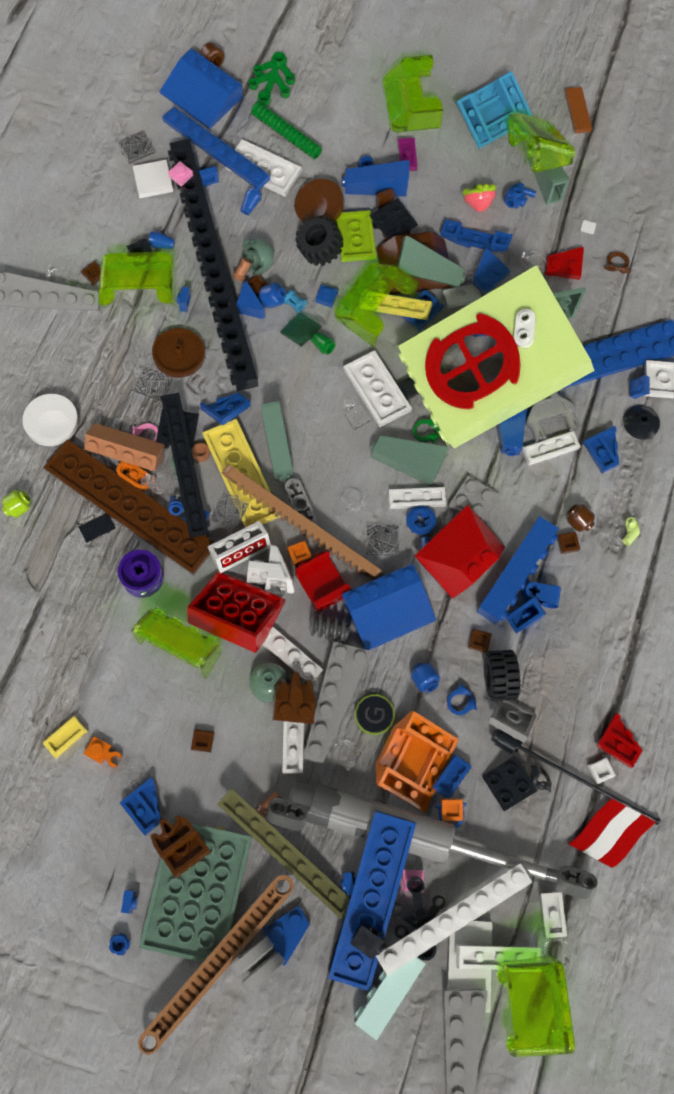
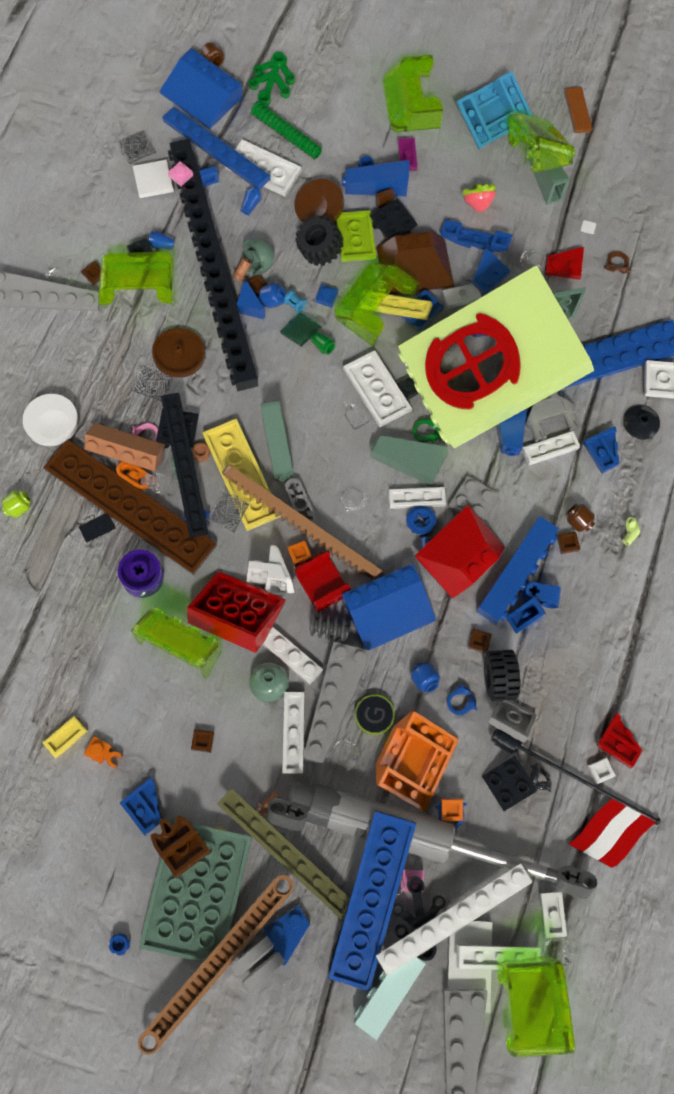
blue plate [121,890,138,914] -> none
blue pin [168,495,184,515] -> none
blue plate [177,286,191,312] -> none
blue wing [200,393,251,425] -> none
white brick [208,521,271,573] -> none
reddish brown plate [272,672,315,724] -> none
blue plate [341,872,356,895] -> none
black brick [350,920,385,959] -> none
clear piece [364,524,401,555] -> none
sand green slope [395,236,465,287] -> none
blue plate [432,754,472,798] -> none
blue piece [503,182,536,209] -> none
white plate [514,309,536,348] -> none
blue plate [630,375,650,399] -> none

